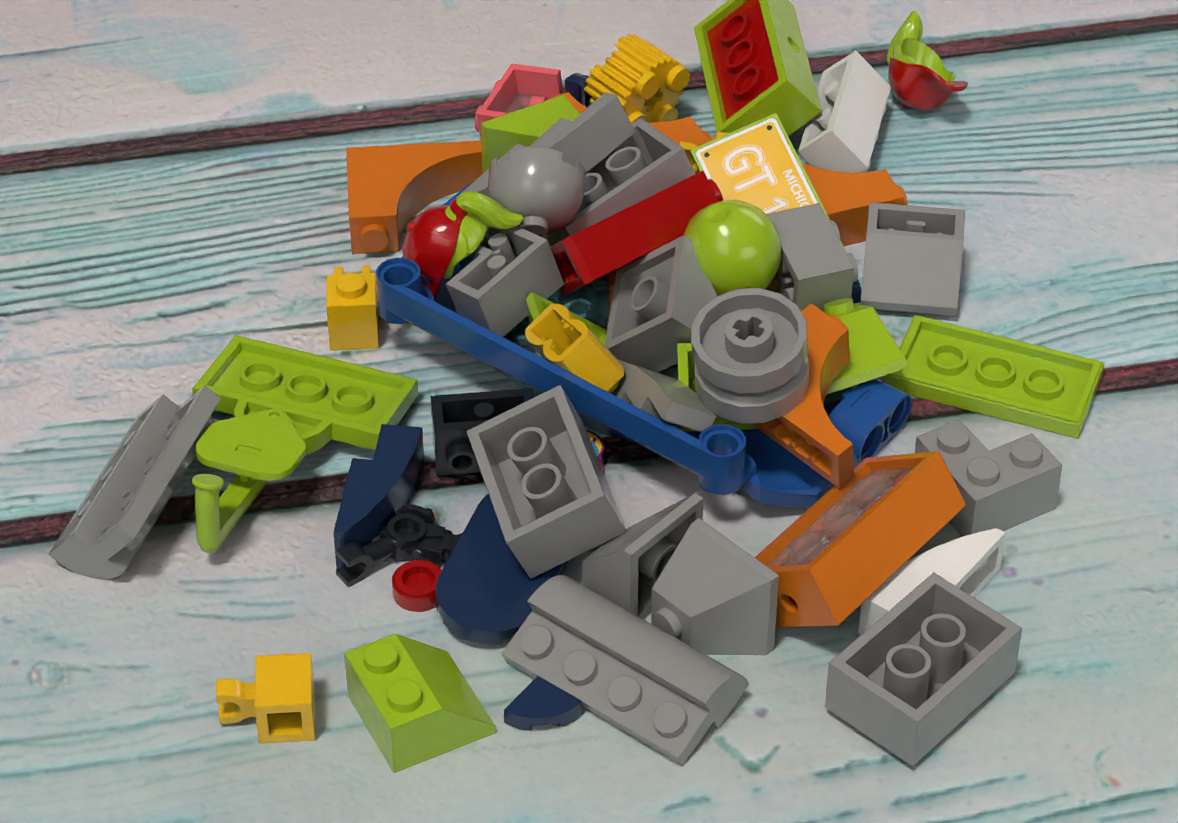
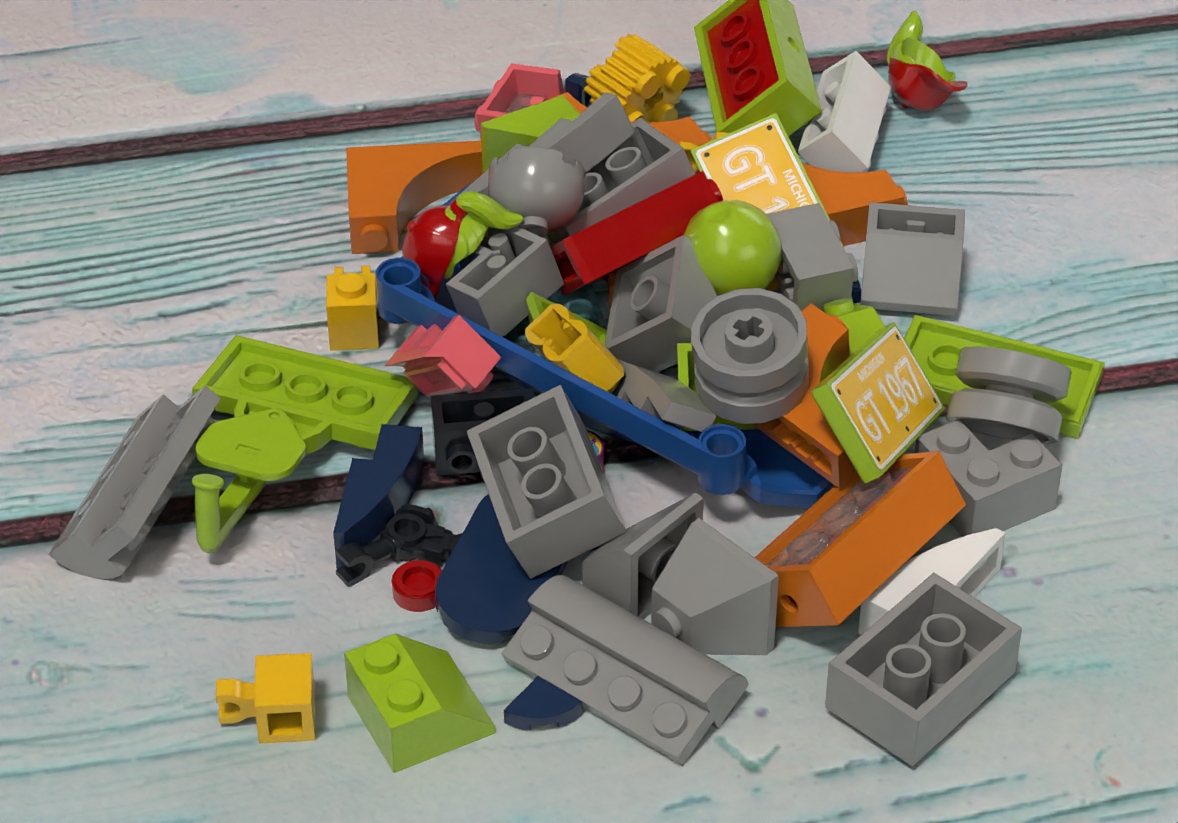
none -> coral window [384,315,501,397]
none -> tile [811,322,945,484]
none -> light grey wheel [946,346,1072,444]

